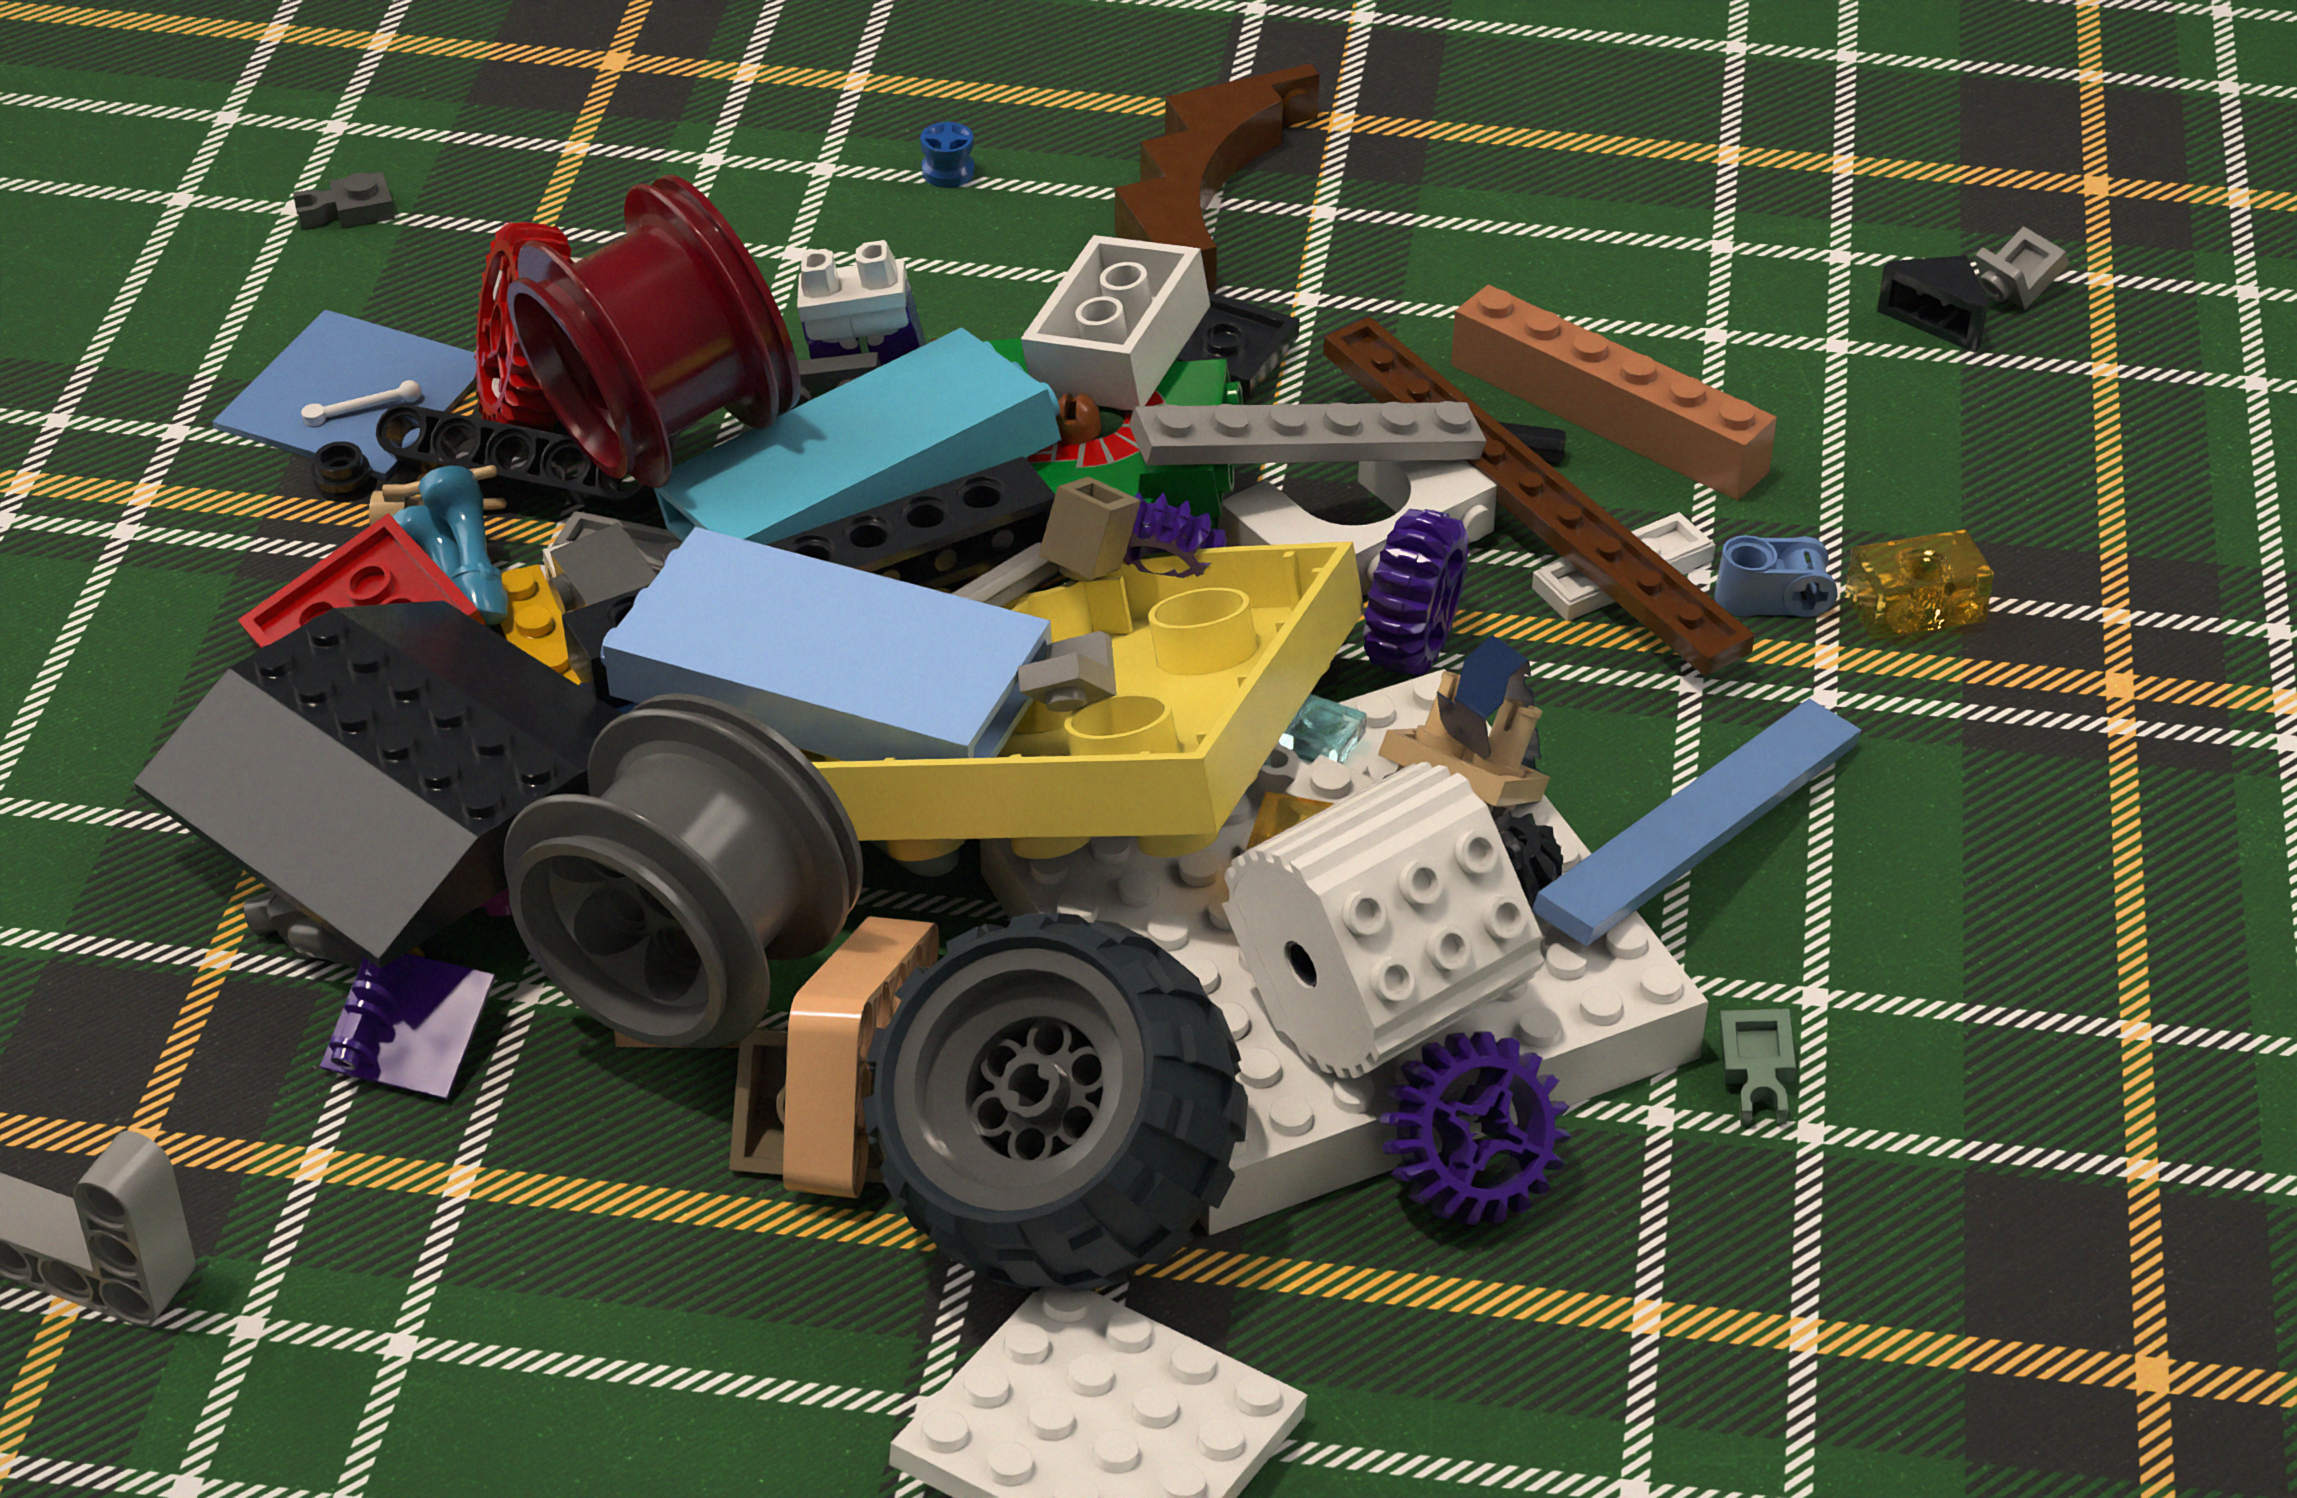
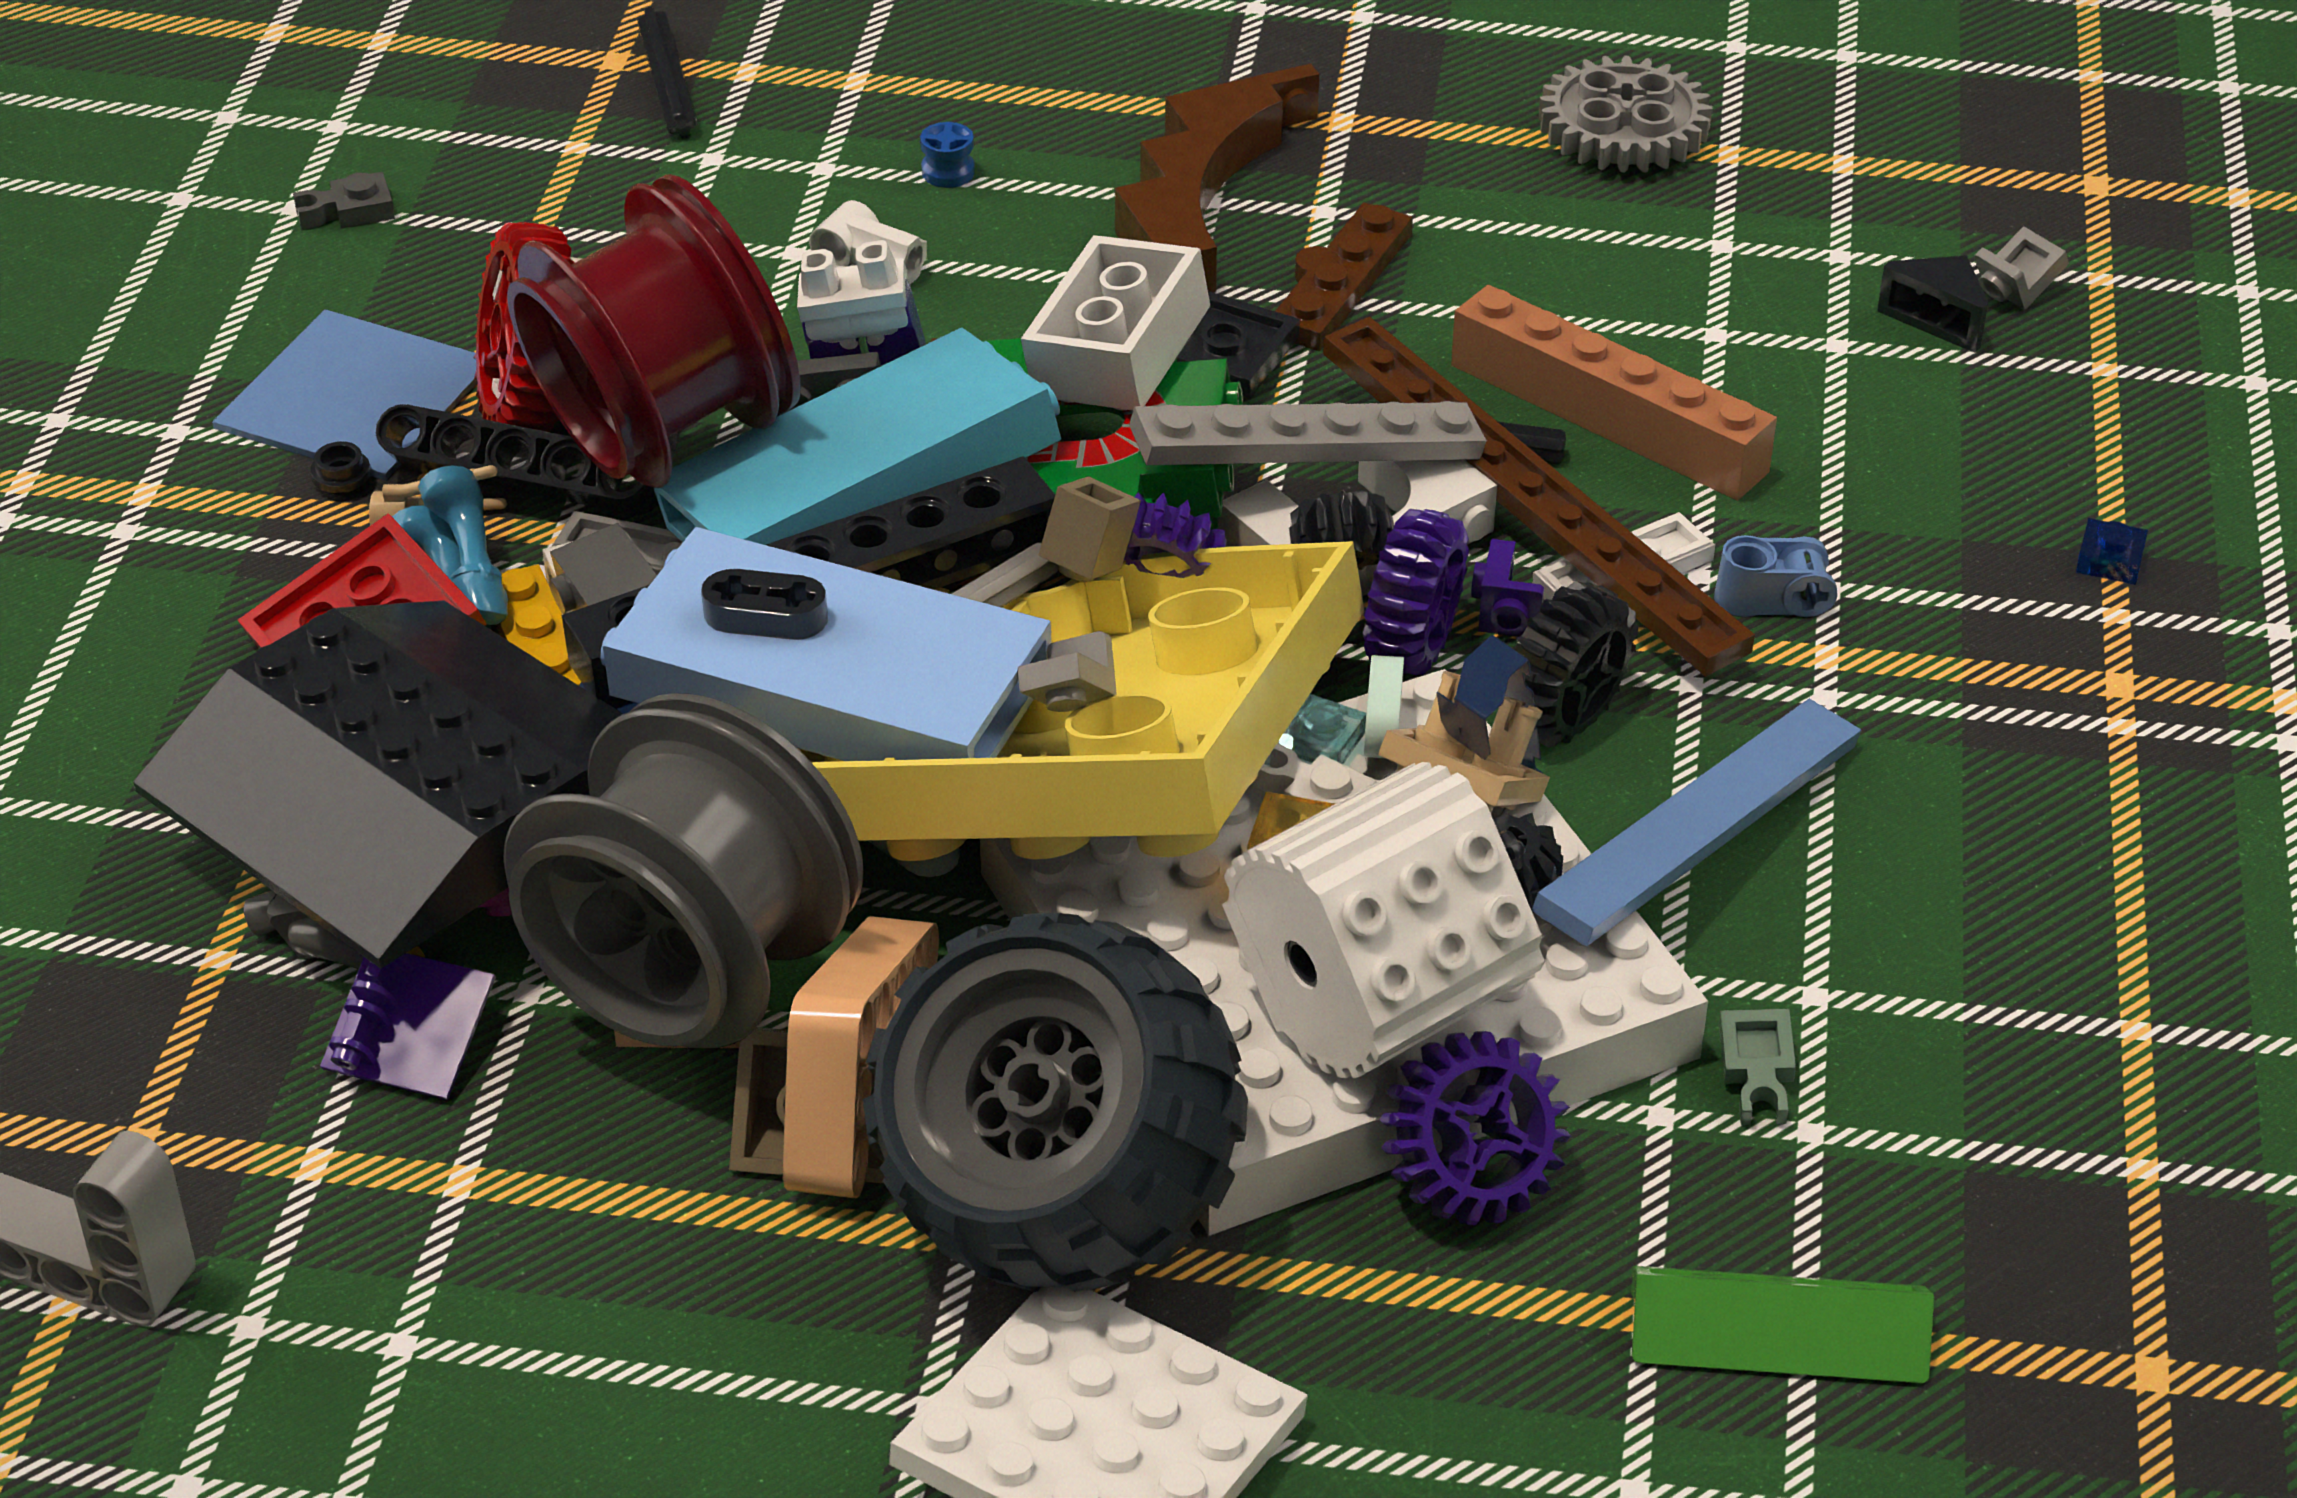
white hinge [301,380,421,427] -> none
dark orange hinge [1055,393,1102,445] -> none
clear yellow brick [1845,529,1994,640] -> none
none -> black axle [637,6,698,138]
none -> black beam [701,569,828,639]
none -> white piece [809,200,927,284]
none -> reddish brown hinge [1275,202,1413,351]
none -> black gear [1289,489,1394,571]
none -> light aqua beam [1364,655,1404,758]
none -> dark purple bracket [1471,539,1544,637]
none -> black gear [1515,580,1638,748]
none -> light grey gear [1538,56,1712,173]
none -> bright green panel [1631,1266,1934,1383]
none -> clear blue plate [2076,518,2148,585]

